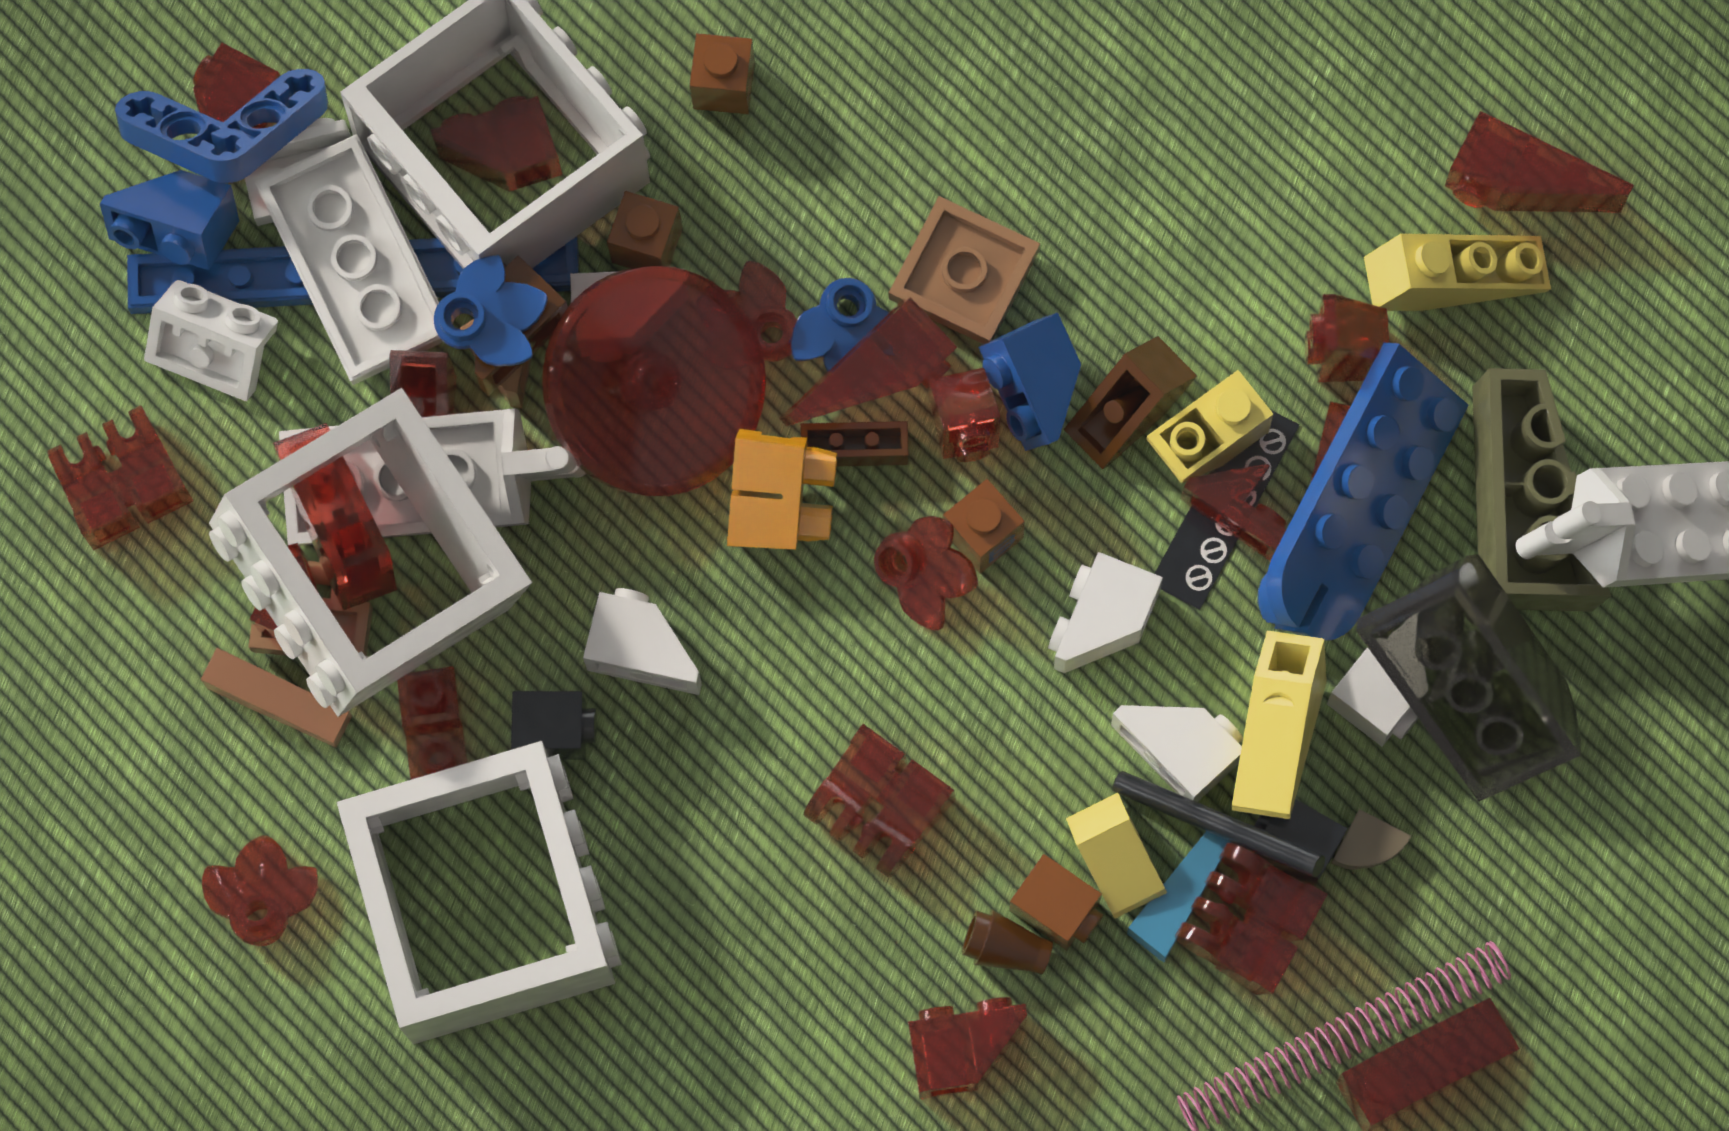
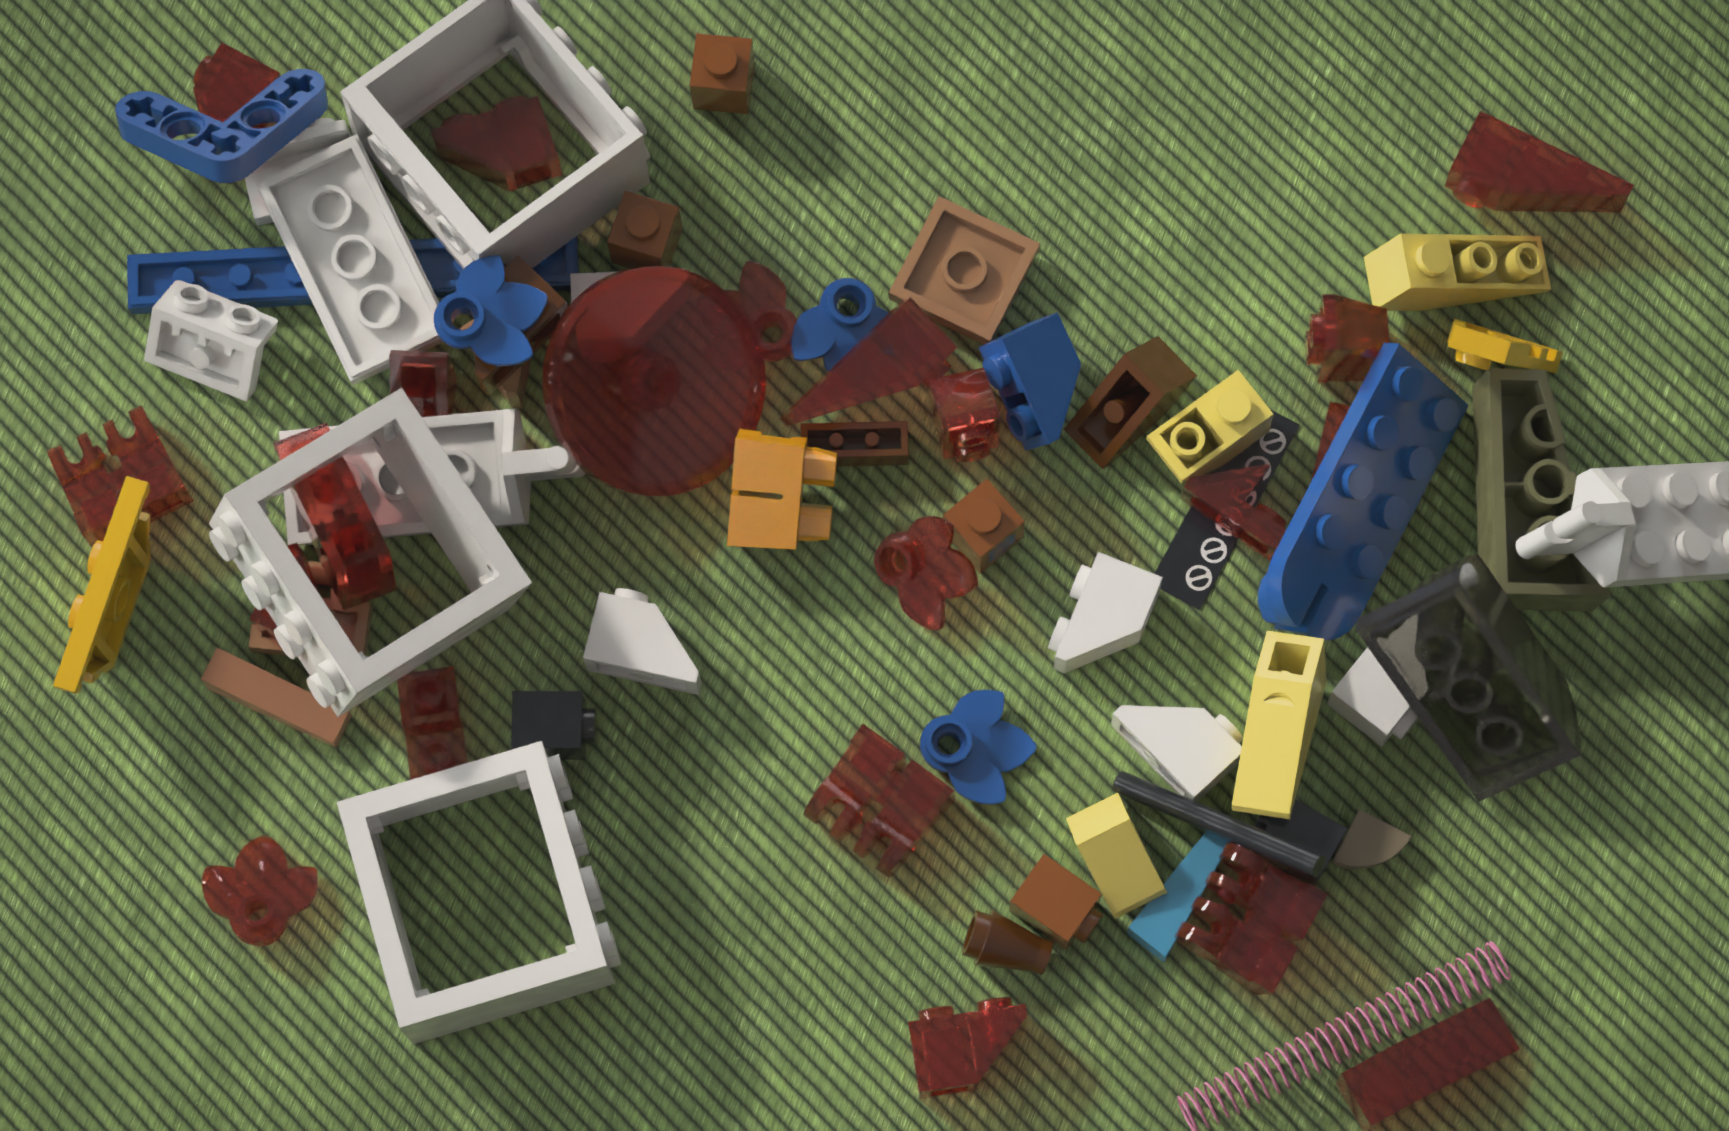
blue slope [100,170,240,270] -> none
none -> yellow wing [53,476,151,694]
none -> blue plate [920,690,1037,805]
none -> yellow wing [1447,318,1563,373]

